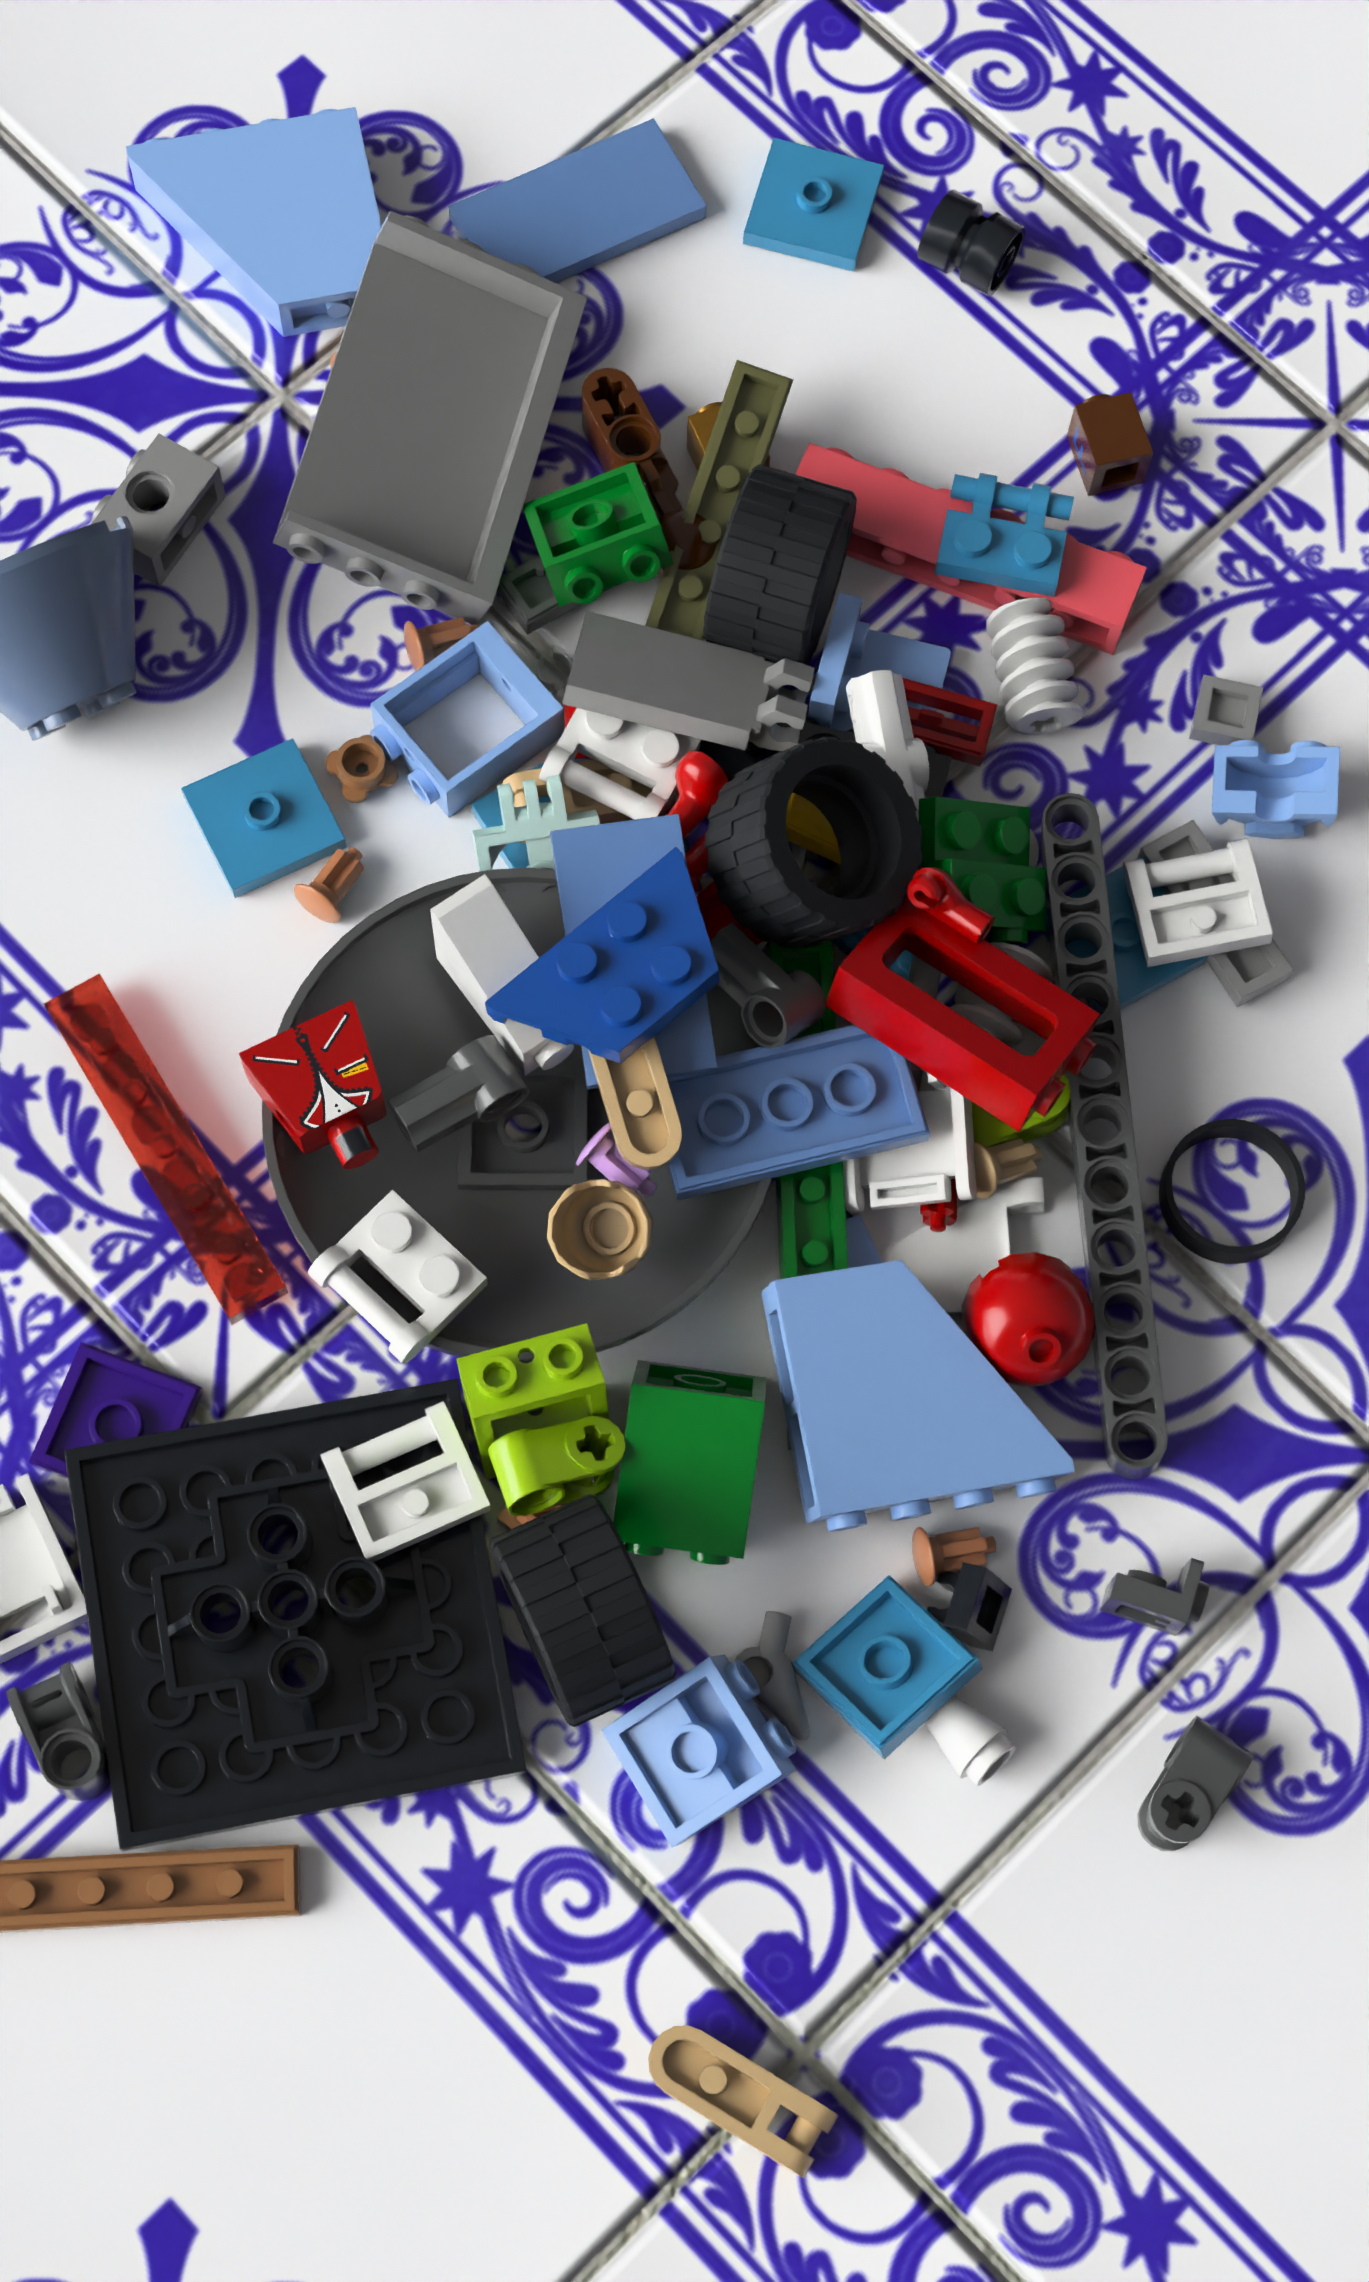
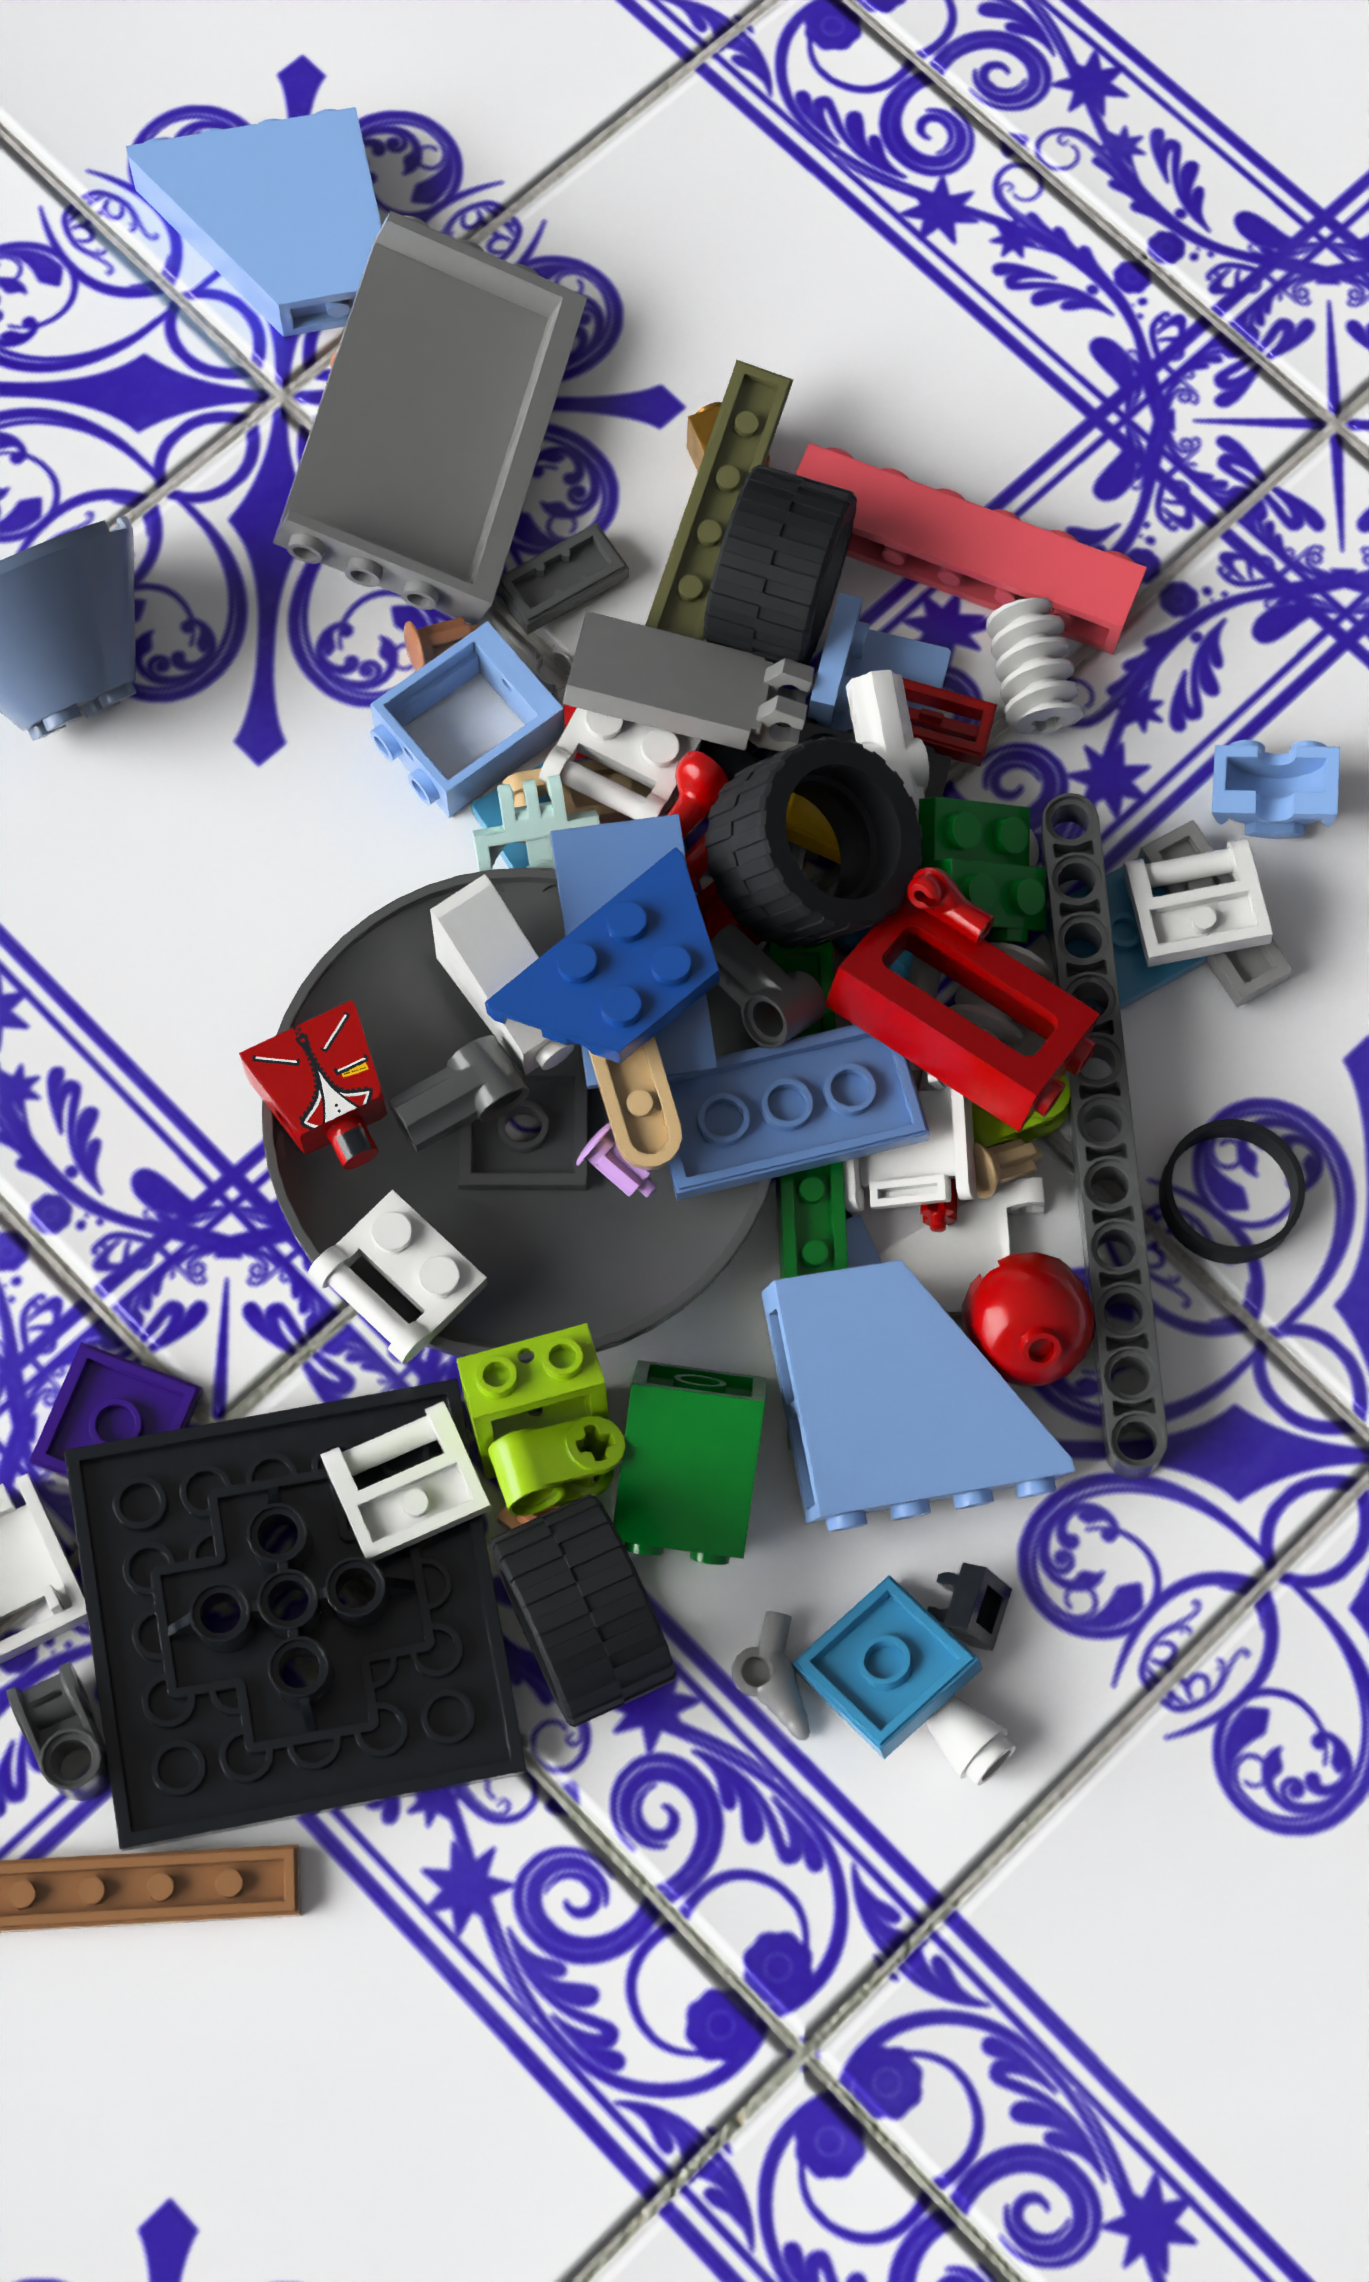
clear red plate [44,973,288,1325] -> none
light grey brick [91,433,226,587] -> none
dark azure plate [181,738,347,898] -> none
nougat piece [294,847,364,923] -> none
medium nougat plate [326,735,398,803] -> none
medium blue tile [448,118,707,283] -> none
green plate [523,462,674,607] -> none
tan hair [547,1179,653,1280] -> none
reddish brown beam [582,368,716,579] -> none
light blue plate [601,1654,796,1848] -> none
tan plate [648,2025,838,2179] -> none
dark azure plate [743,137,884,272] -> none
nougat piece [912,1527,997,1586] -> none
black wheel [917,189,1026,297] -> none
dark azure plate [935,473,1074,597] -> none
reddish brown brick [1067,392,1153,496] -> none
dark grey bracket [1100,1558,1210,1636] -> none
dark grey piece [1137,1716,1254,1851] -> none
light grey plate [1189,675,1263,745] -> none

